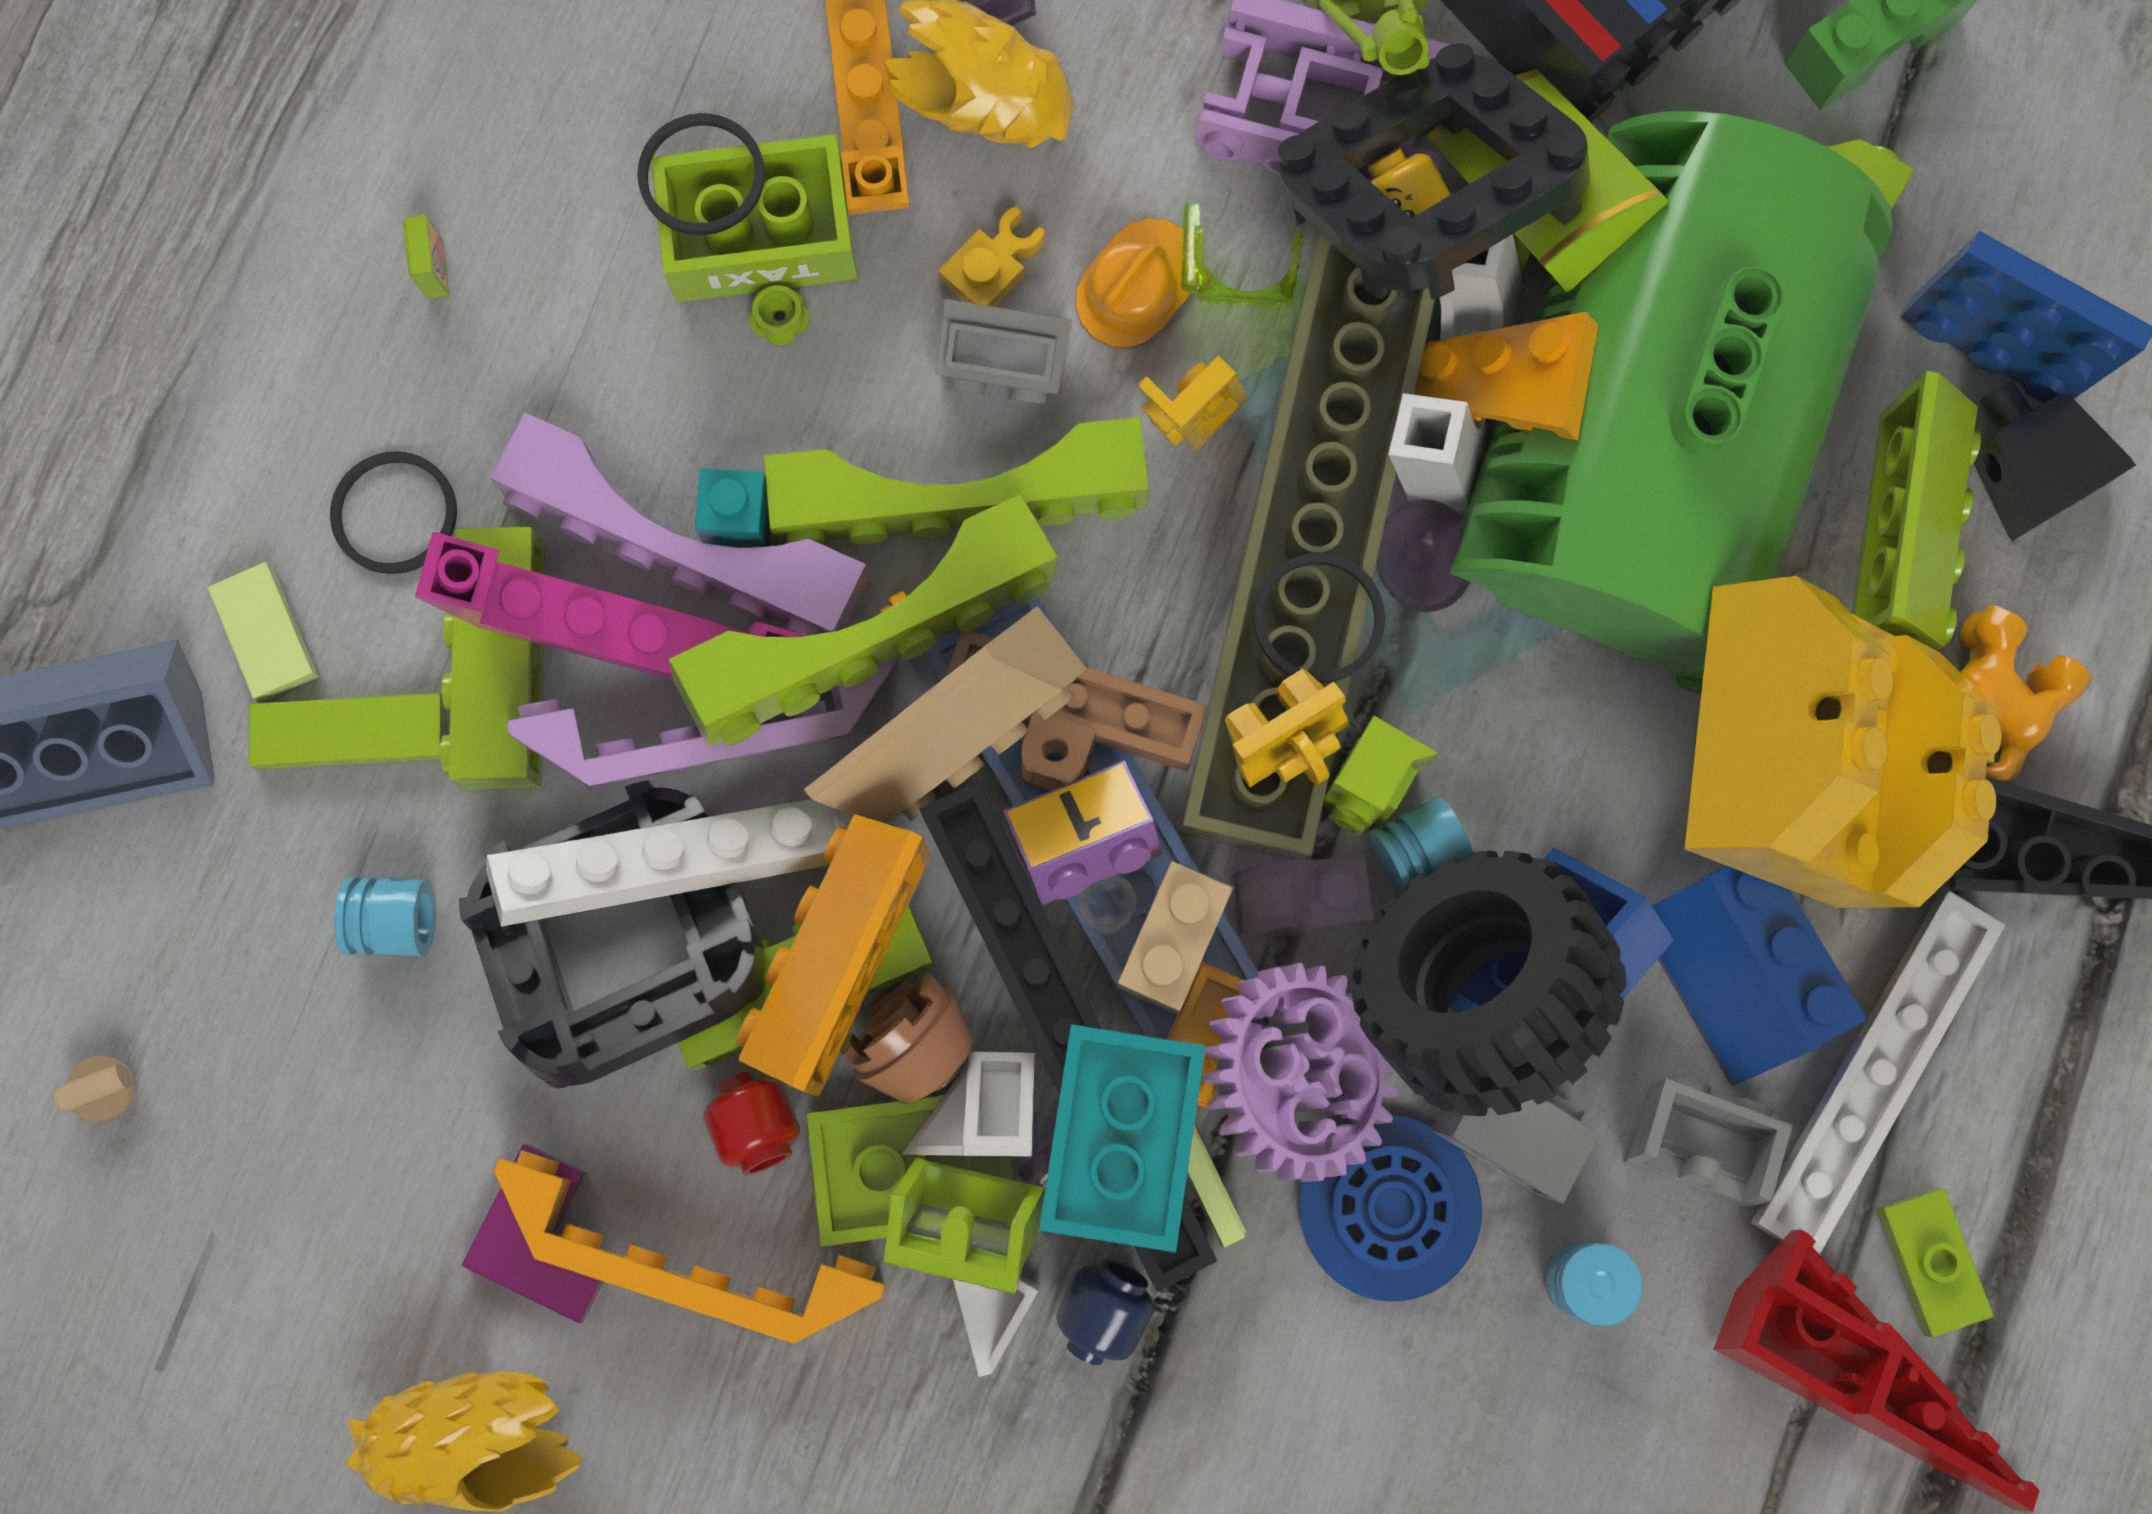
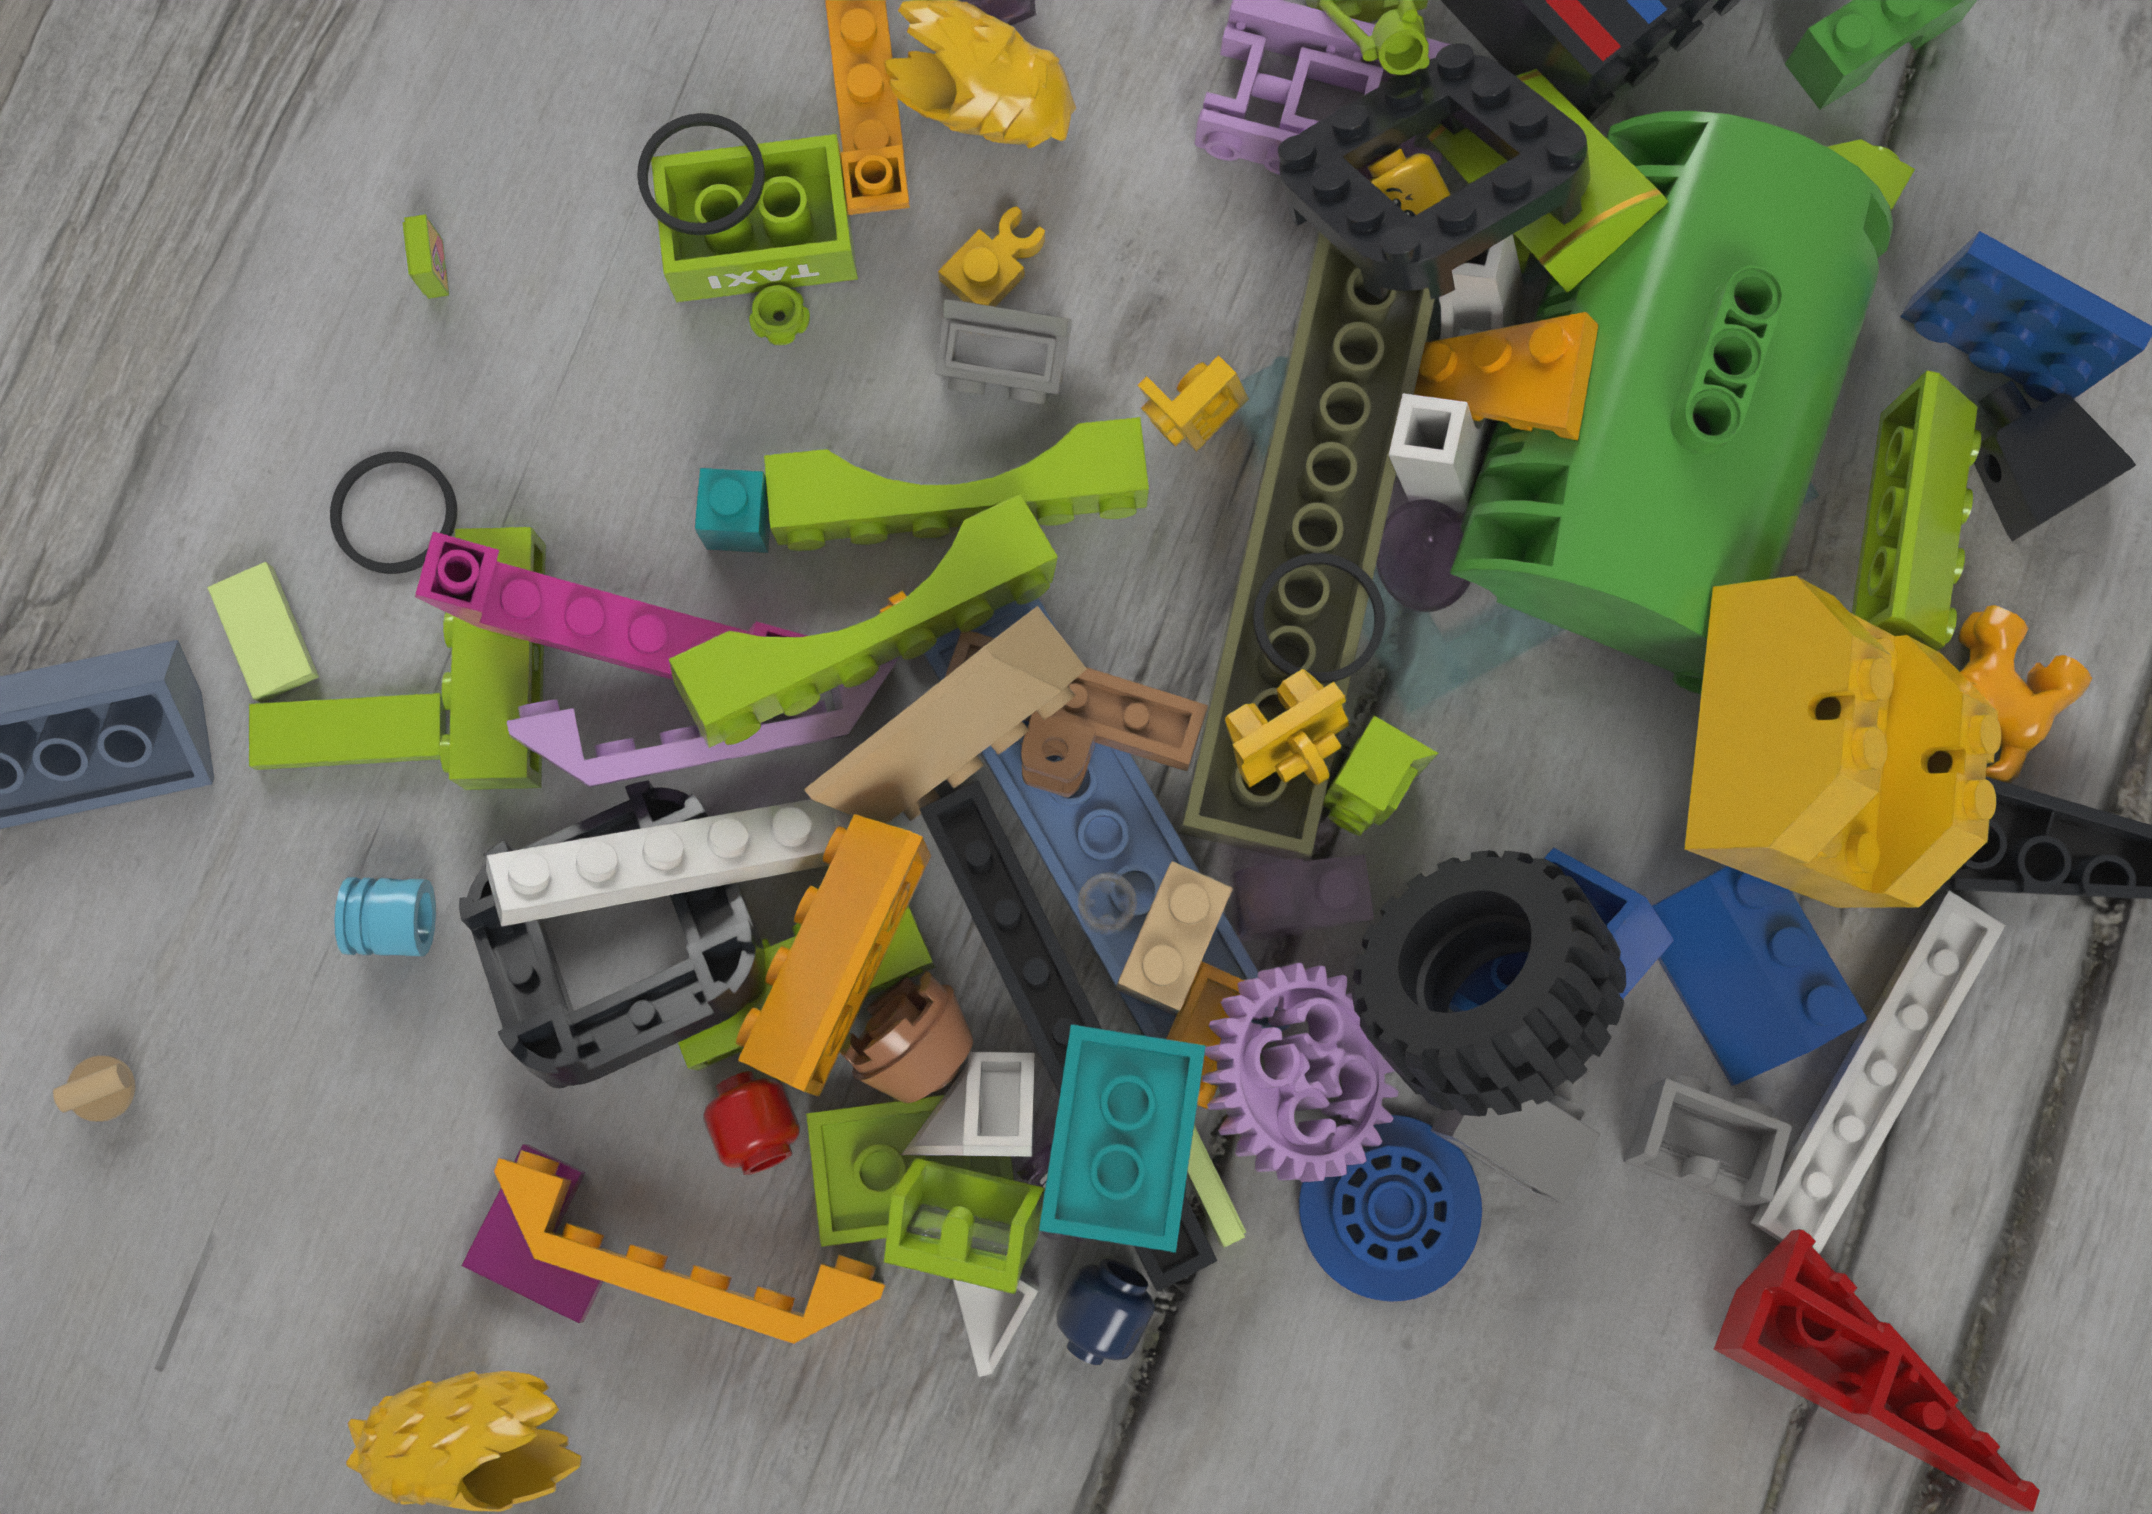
lavender arch [490,412,871,636] -> none
brick [1003,761,1162,905] -> none
light orange piece [1076,218,1202,348] -> none
clear neon green helmet [1181,203,1303,307] -> none
medium azure piece [1368,797,1473,896] -> none
medium azure piece [1545,1241,1642,1327] -> none
lime plate [1876,1188,1994,1338] -> none

